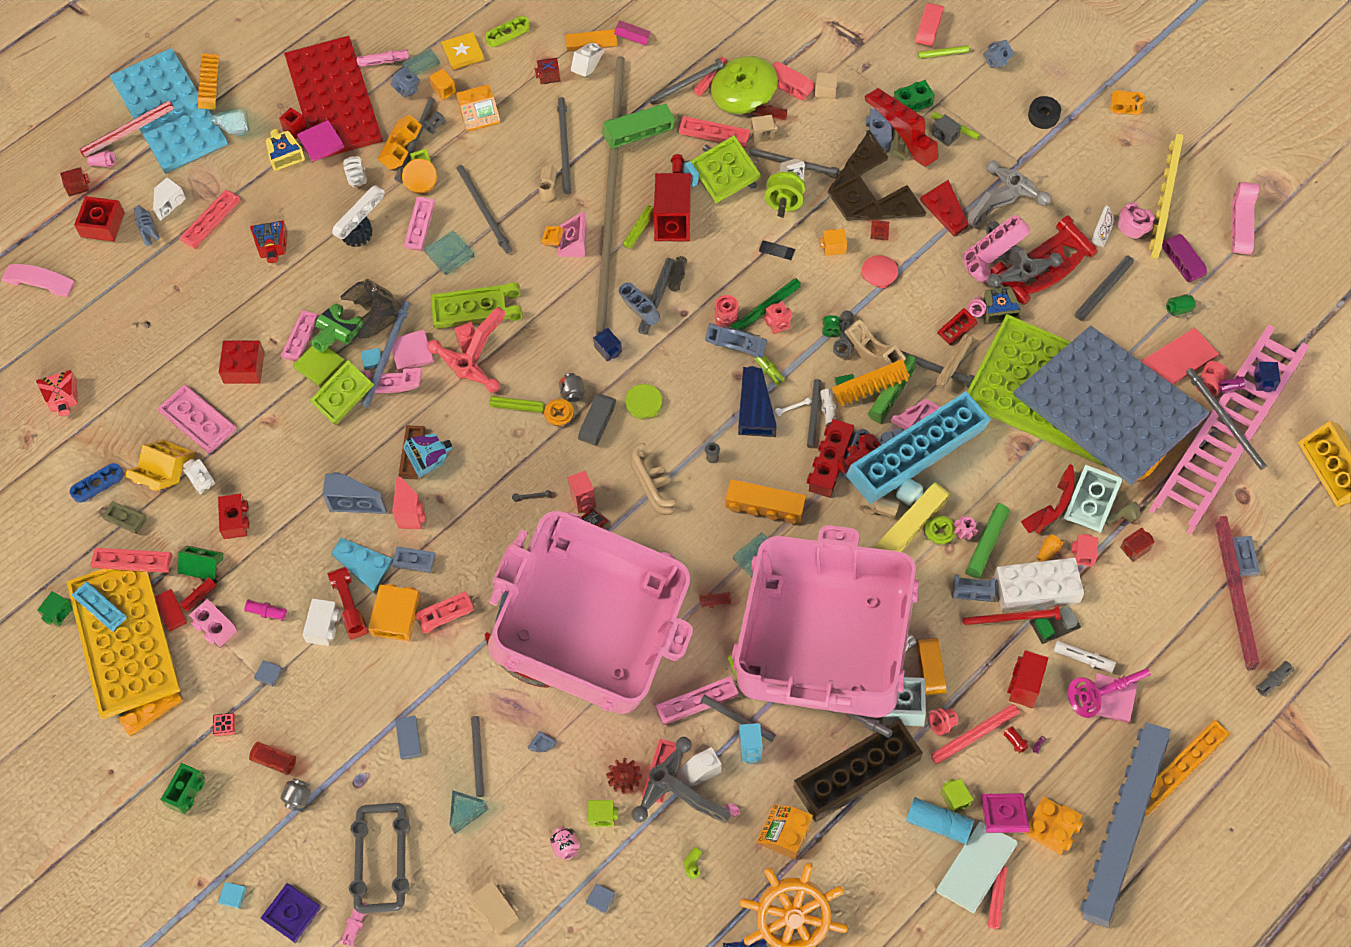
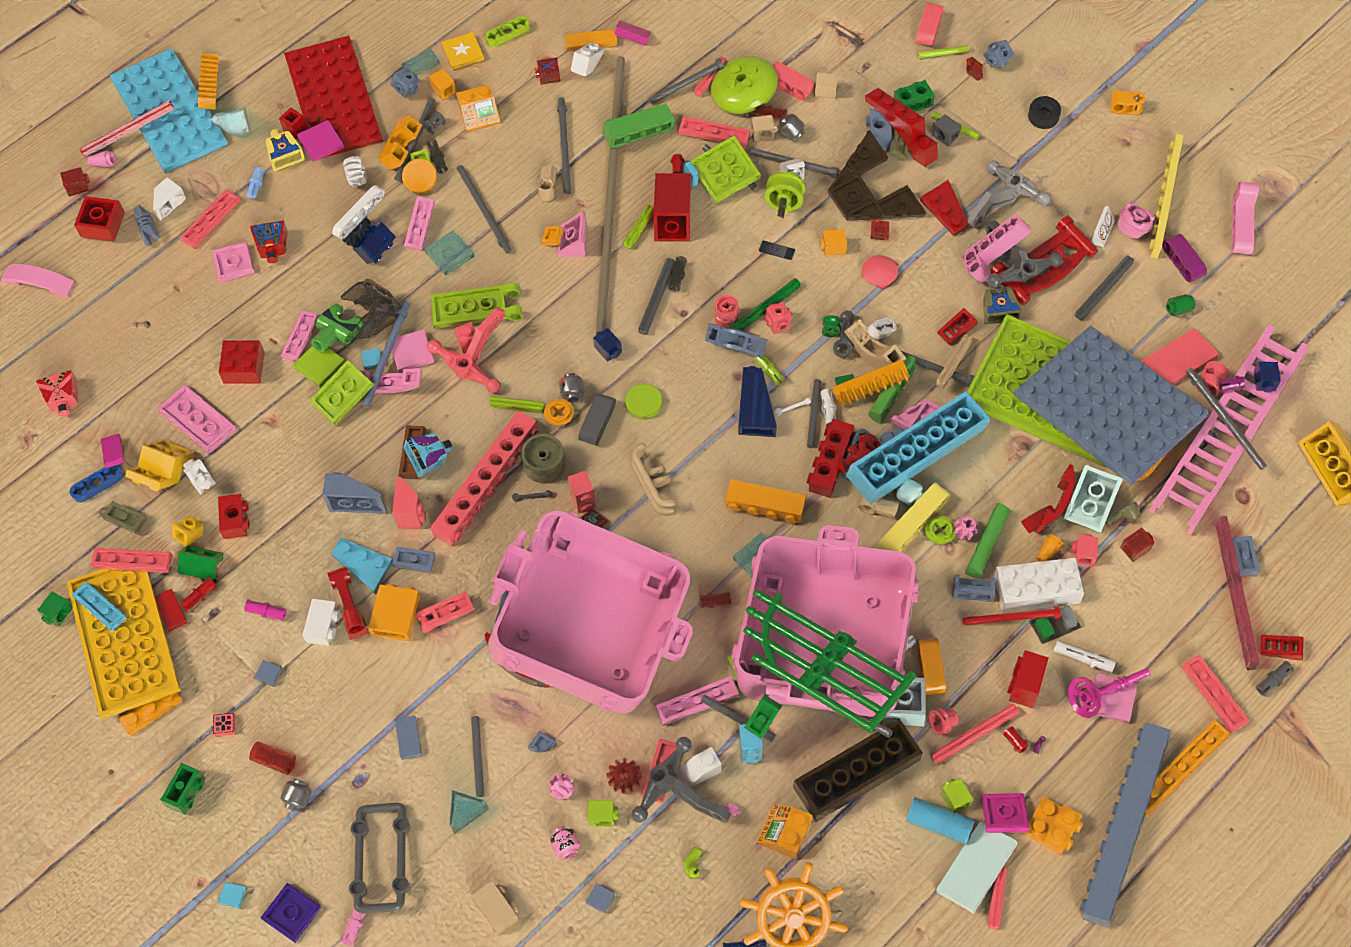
bright pink brick [189,599,238,648] -> none
bright pink pin [357,49,409,67] -> none
sand blue beam [619,282,660,325] -> none
dark grey pin [705,442,720,463] -> none
bright pink cone [968,296,986,317] -> none
none -> dark pink tile [101,434,125,468]
none -> yellow brick [172,515,204,547]
none -> bright pink tile [212,241,255,282]
none -> light blue axle [246,167,265,200]
none -> clear blue brick [352,222,396,264]
none -> clear smoke pin [427,139,448,174]
none -> coral brick [430,411,538,546]
none -> olive wheel [521,434,565,483]
none -> bright pink gear [549,773,574,800]
none -> green piece [743,589,916,733]
none -> green panel [744,693,782,739]
none -> flat silver head [779,114,804,140]
none -> white beam [868,317,897,339]
none -> clear red plate [966,57,983,81]
none -> coral plate [1181,654,1250,733]
none -> red slope [1260,635,1304,660]

